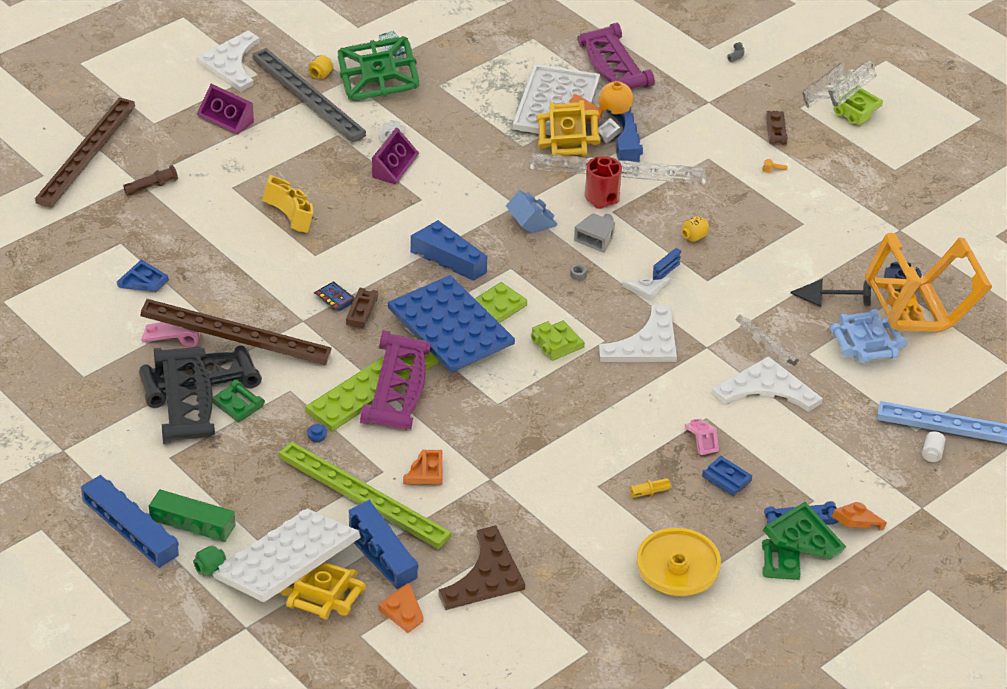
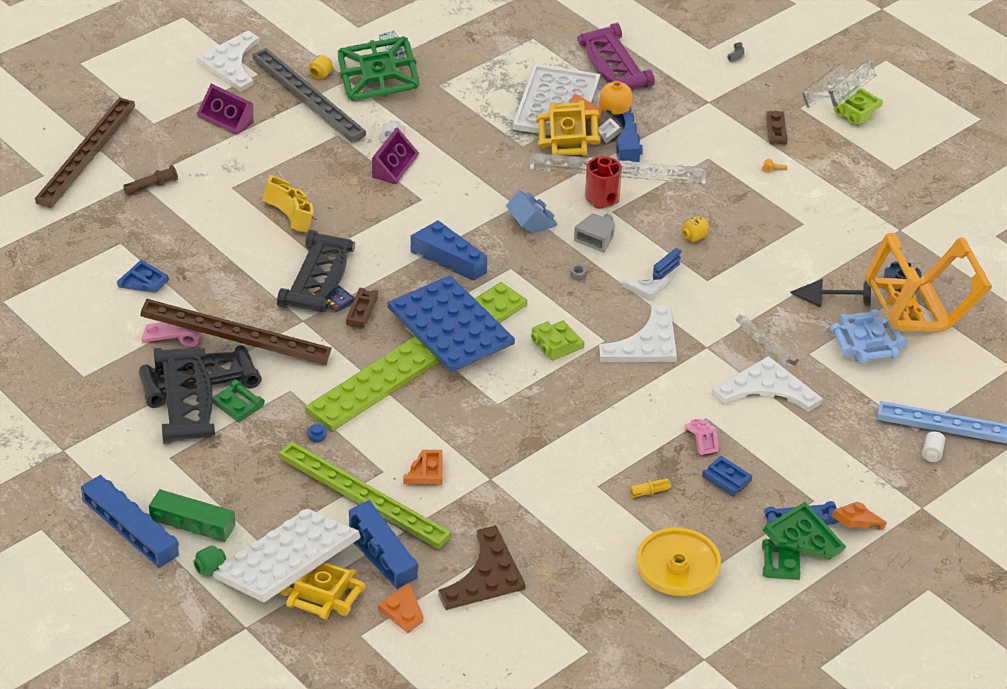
magenta piece [360,330,431,430] -> none
none -> black piece [277,229,355,312]

